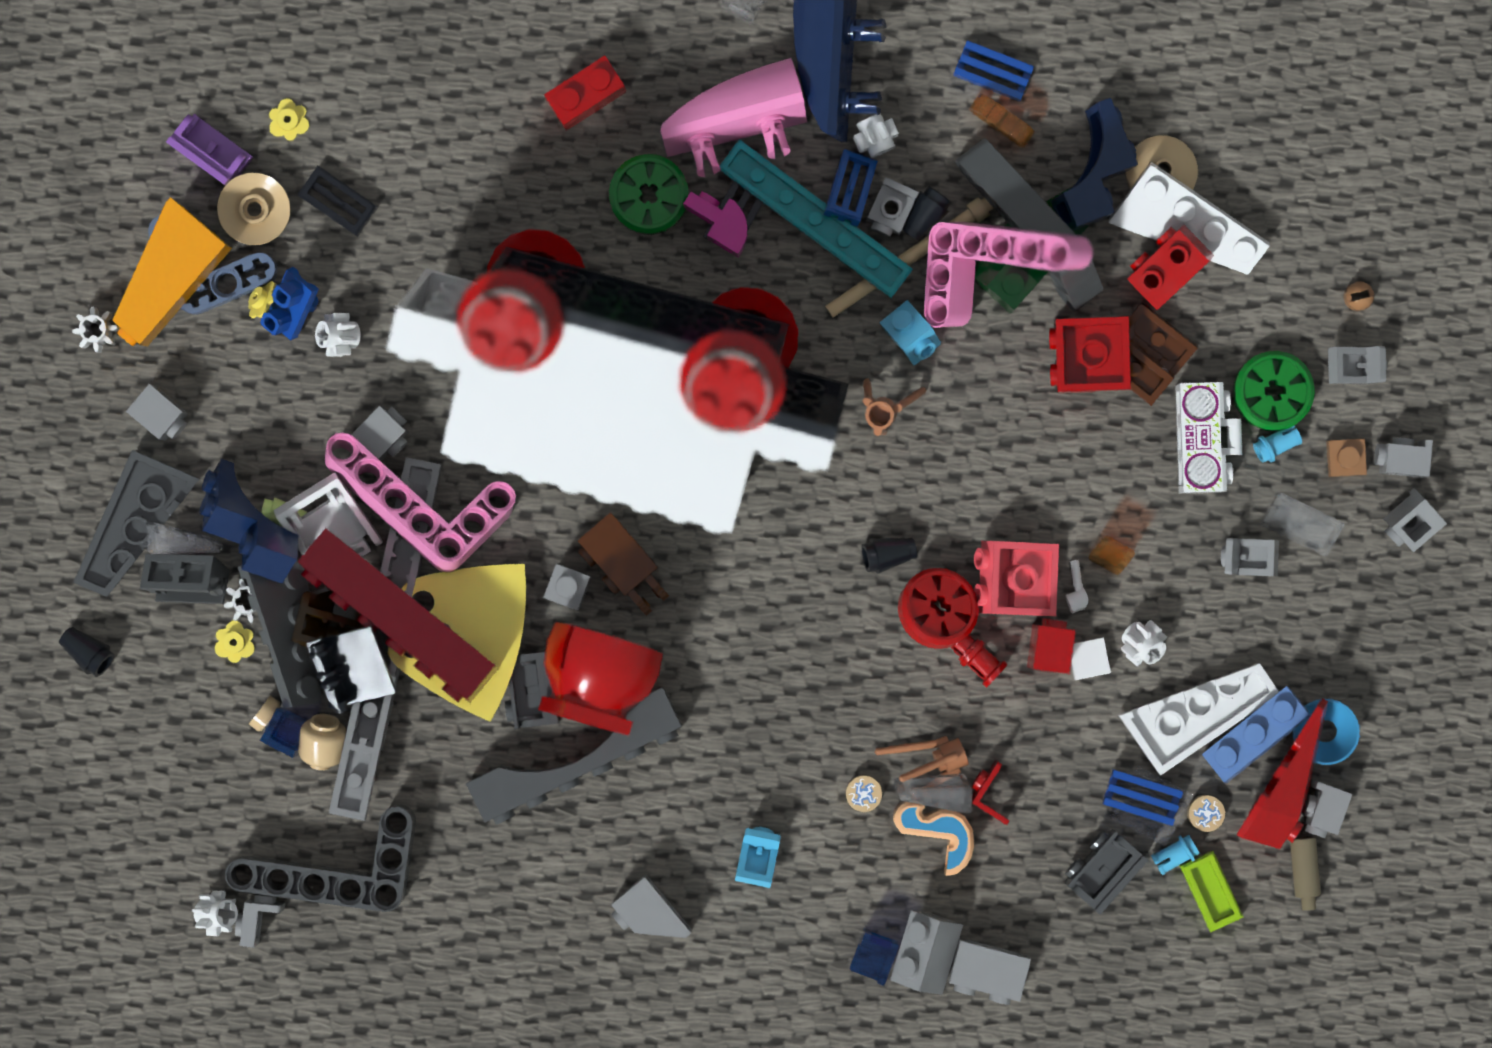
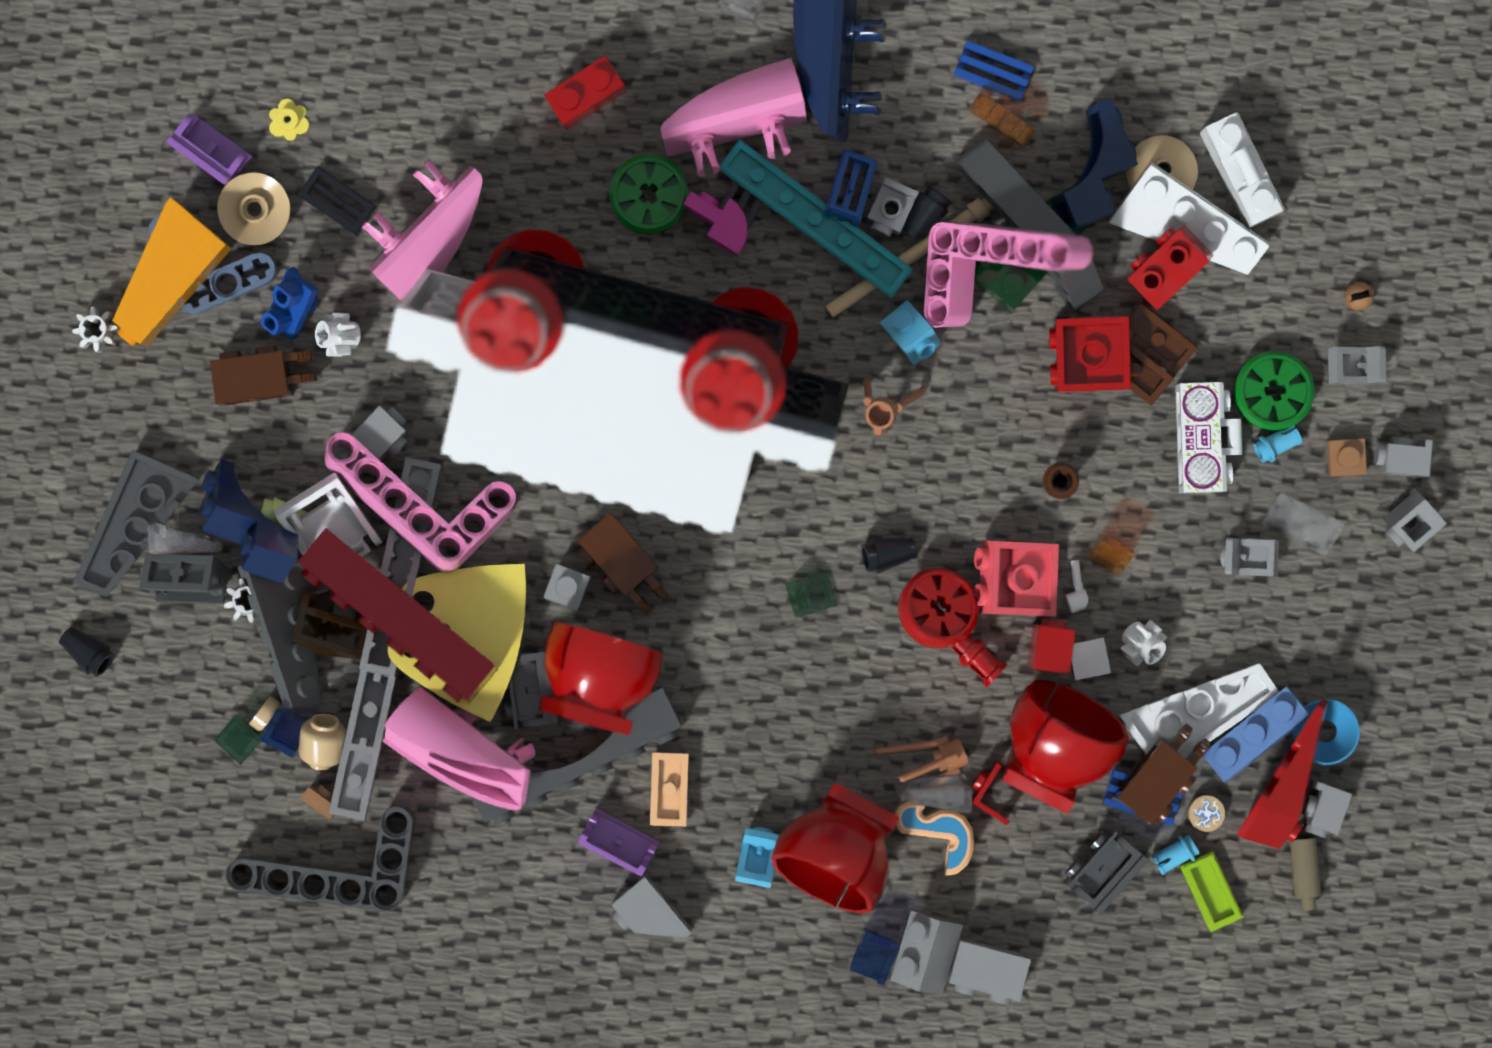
light grey brick [126,384,189,441] -> none
white gear [192,891,238,936] -> none
light yellow plant [215,621,255,663] -> none
light grey bracket [235,894,285,947] -> none
light yellow plant [248,281,277,318] -> none
hinge [306,626,397,714] -> none
tan tile [846,775,882,812] -> none
white gear [853,113,899,158] -> none
none -> reddish brown hinge [210,346,318,406]
none -> clear green slope [214,714,266,765]
none -> medium nougat plate [300,784,335,820]
none -> bright pink piece [361,159,483,301]
none -> bright pink piece [383,687,535,810]
none -> medium lavender hinge [577,808,660,877]
none -> light nougat plate [650,752,689,827]
none -> red plate [771,782,900,914]
none -> clear green slope [785,571,837,618]
none -> red plate [1002,680,1129,814]
none -> reddish brown cone [1043,463,1079,499]
none -> reddish brown hinge [1113,723,1211,826]
none -> white piece [1200,112,1285,228]

